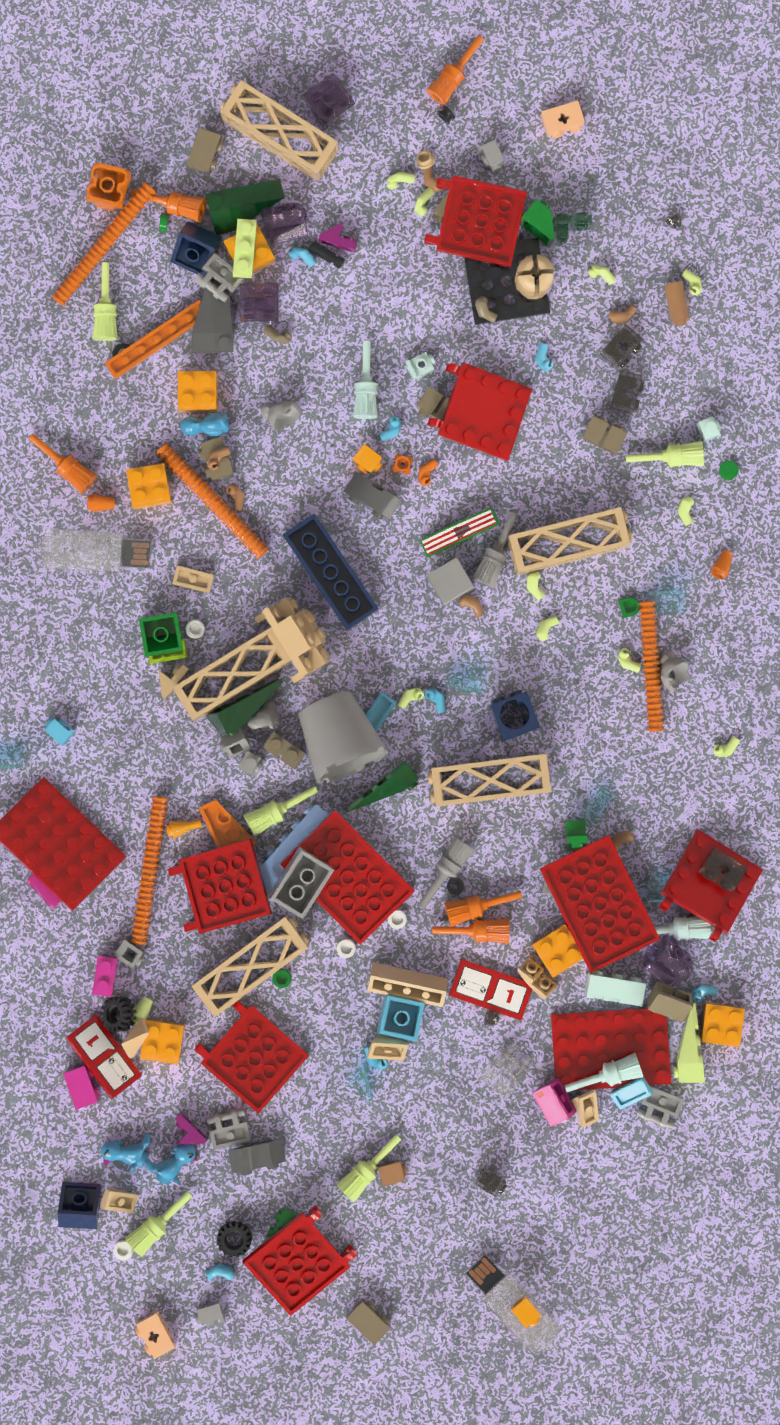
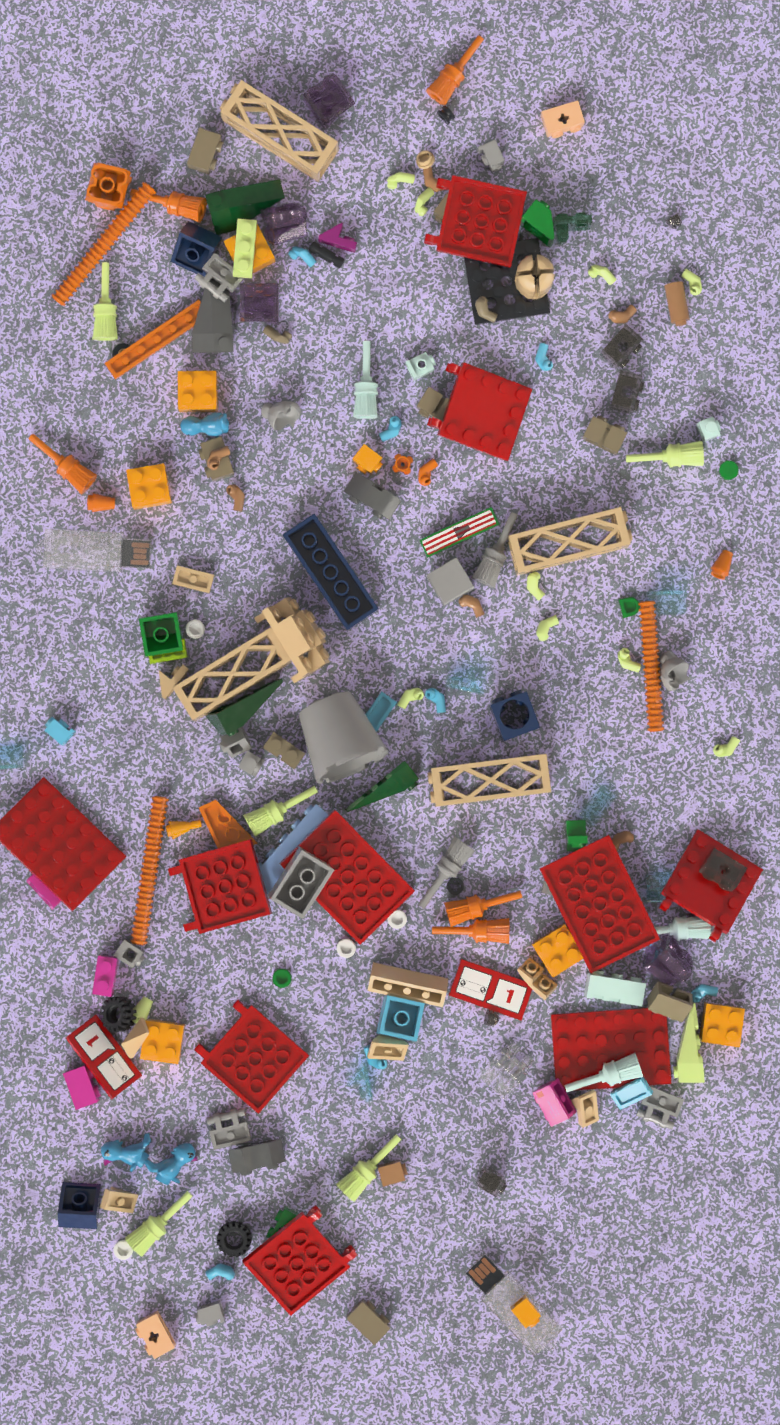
orange piece [156,443,269,559] -> none
green tile [159,213,168,232] -> none
magenta slope [175,1112,208,1144] -> none
tan piece [191,915,310,1018] -> none
light grey piece [247,699,280,734] -> none
yellowish green arm [678,497,694,526] -> none

